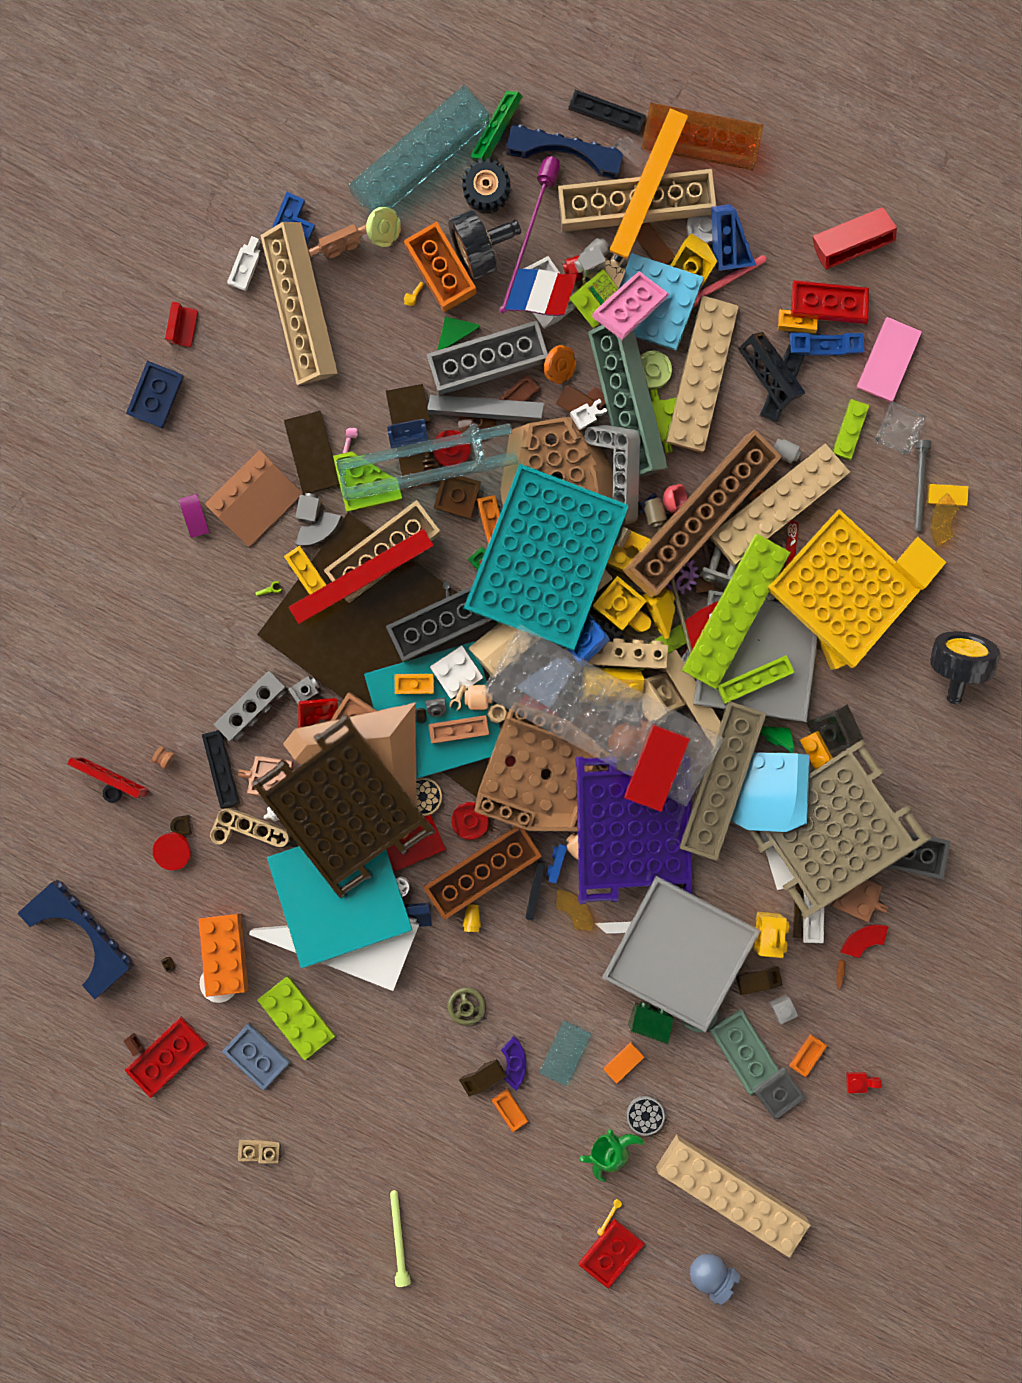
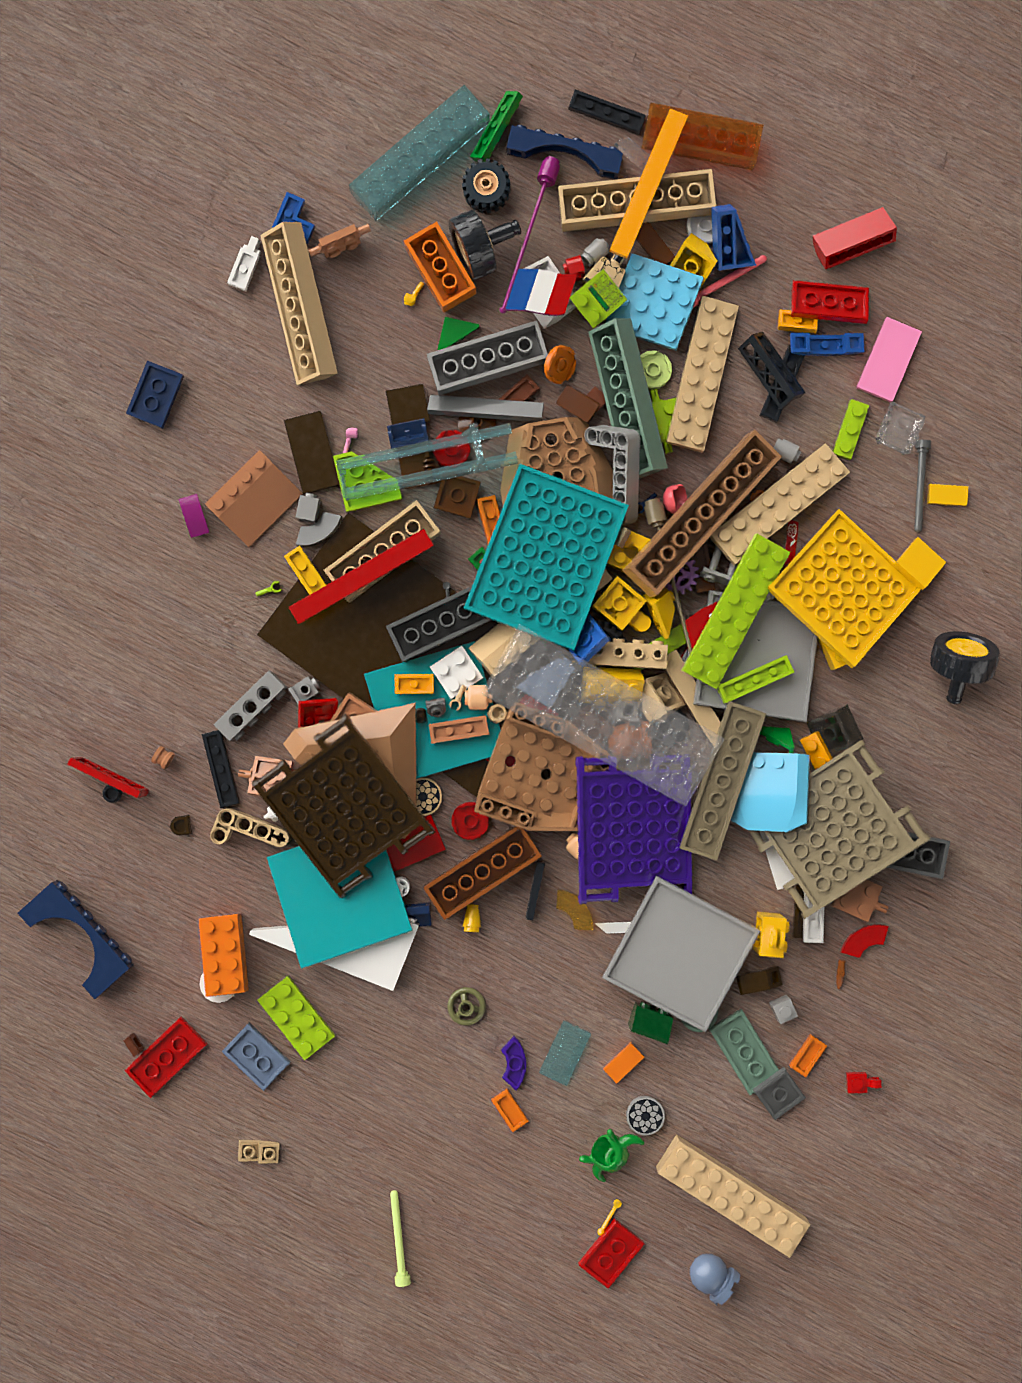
red tile [152,832,192,870] -> none
dark brown rock [161,957,175,972] -> none
red panel [165,301,198,347] -> none
yellowish green tile [366,207,401,247] -> none
dark brown slope [459,1059,507,1096] -> none
blue plate [546,843,567,884] -> none
white plate [570,399,607,431] -> none
light grey brick [574,244,606,277] -> none
bright pink tile [592,271,669,340] -> none
red tile [624,724,690,811] -> none
clear yellow tile [930,493,959,547] -> none

